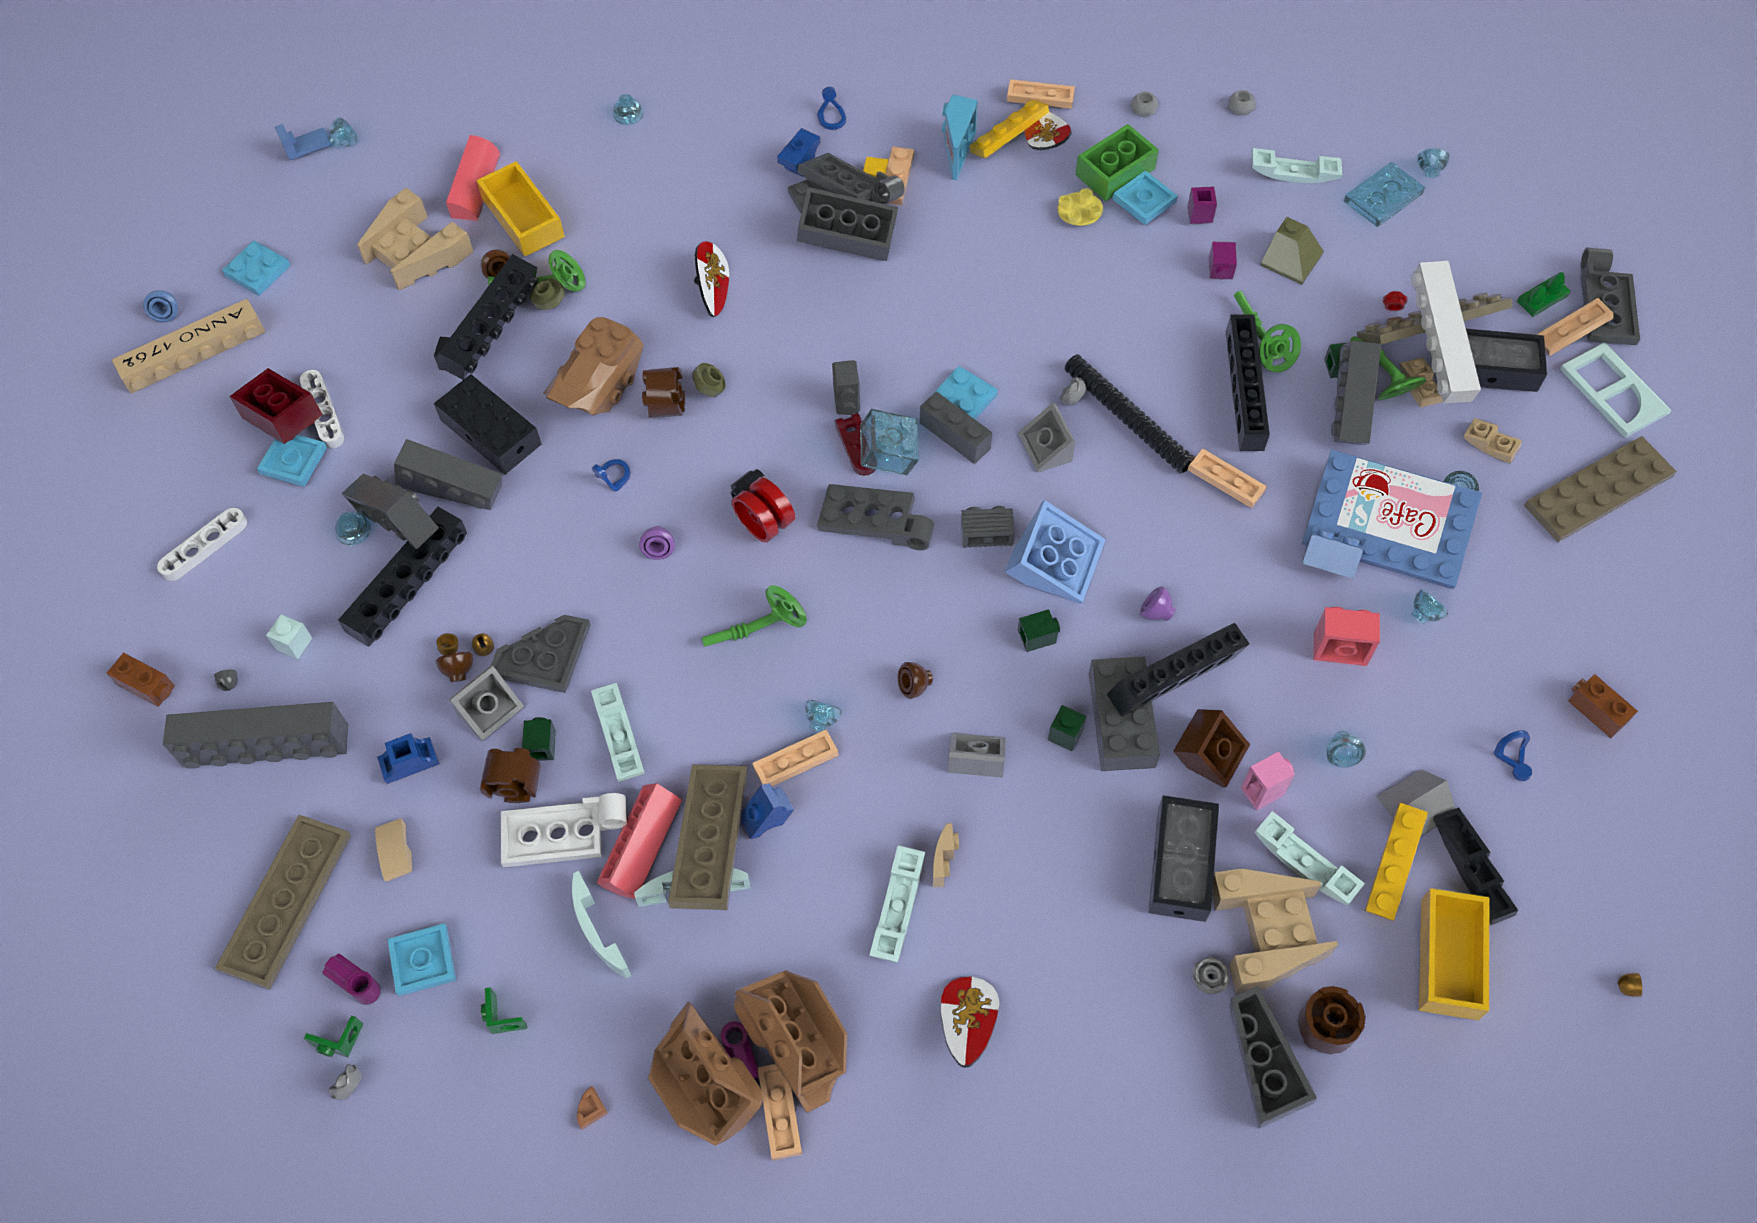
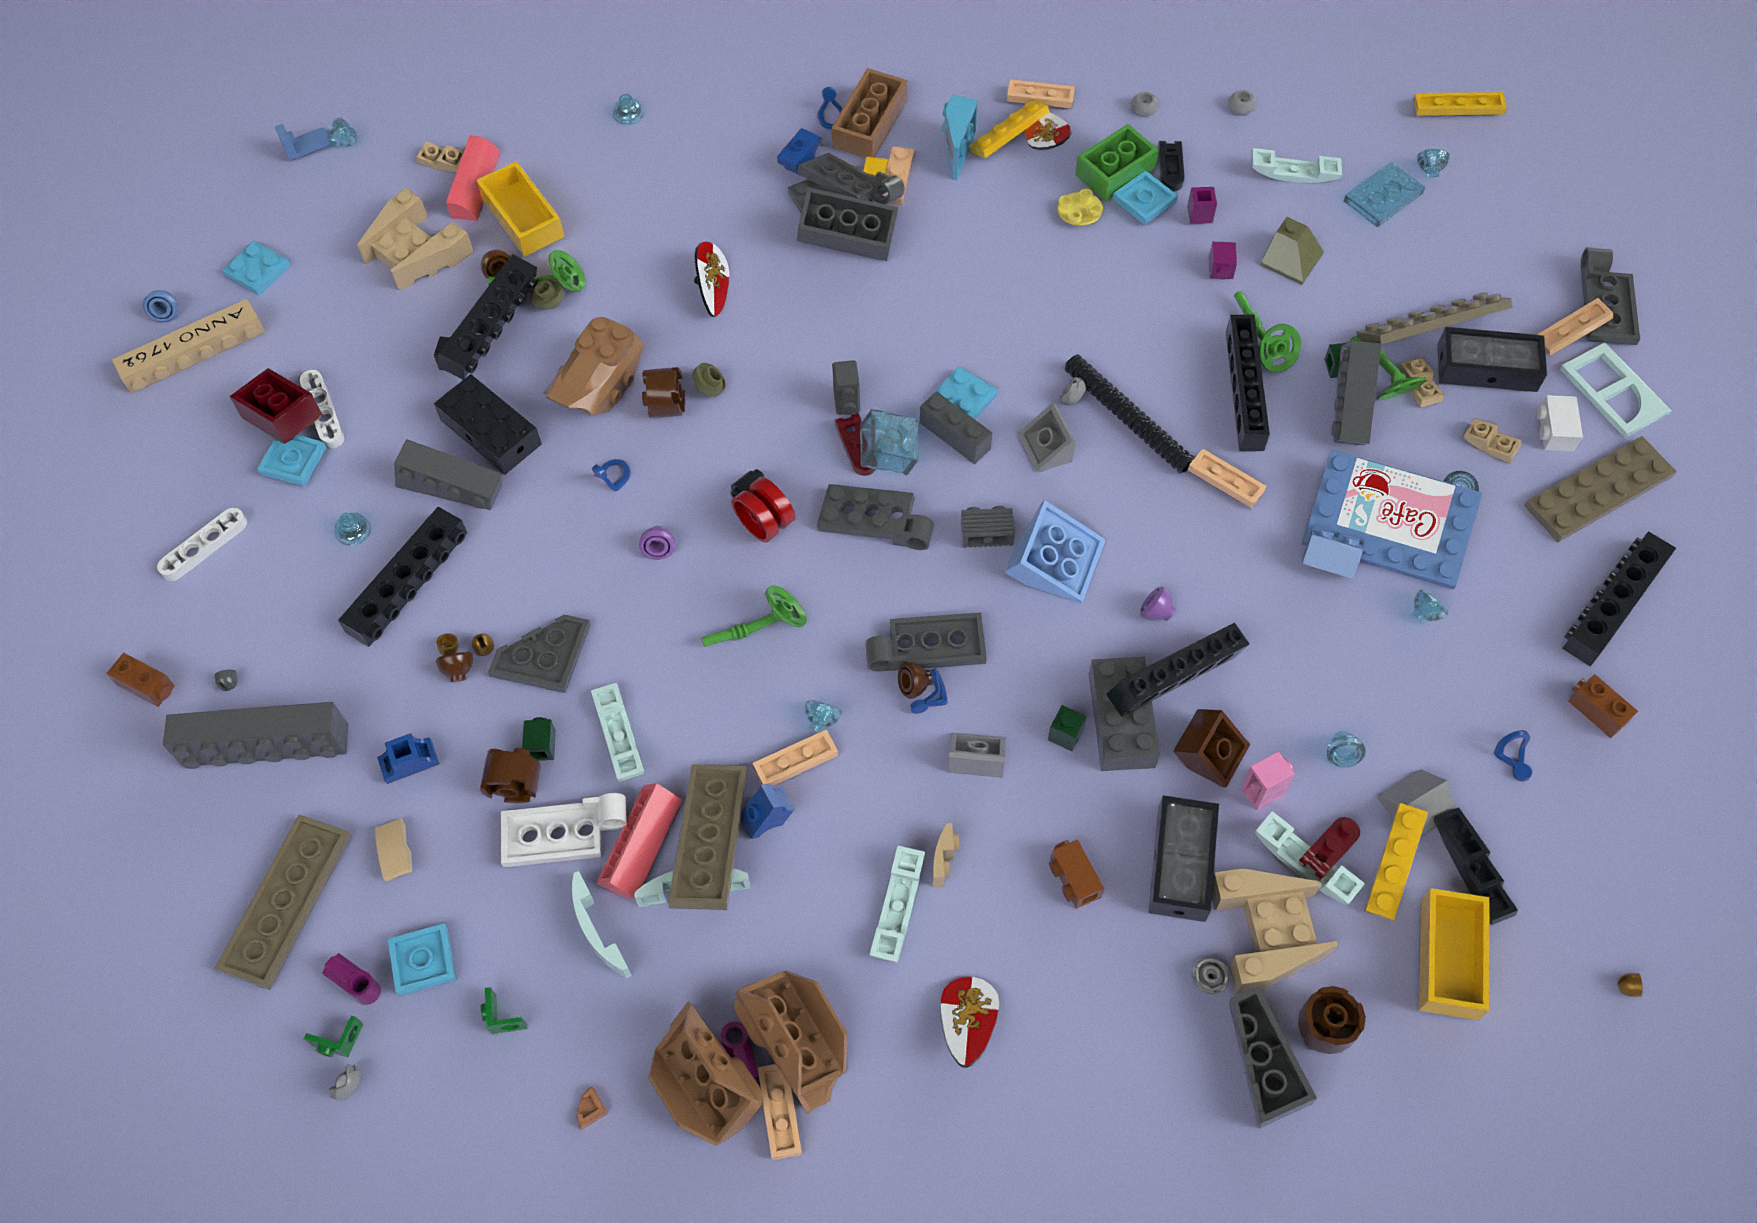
light aqua brick [266,614,313,659] -> none
dark grey wedge [341,473,438,549] -> none
light grey slope [449,665,524,741] -> none
dark green brick [1018,609,1060,652] -> none
coral brick [1313,607,1380,666] -> none
red plate [1383,291,1408,311] -> none
white brick [1411,261,1481,404] -> none
green tile [1517,272,1571,317] -> none
none -> tan slope [416,141,463,172]
none -> medium nougat brick [831,68,908,158]
none -> dark grey hinge [865,612,987,672]
none -> blue piece [910,668,948,714]
none -> dark orange brick [1049,839,1104,909]
none -> black plate [1158,141,1185,192]
none -> dark red plate [1299,817,1360,880]
none -> yellow plate [1413,92,1507,116]
none -> white brick [1536,395,1583,451]
none -> black brick [1562,531,1676,667]

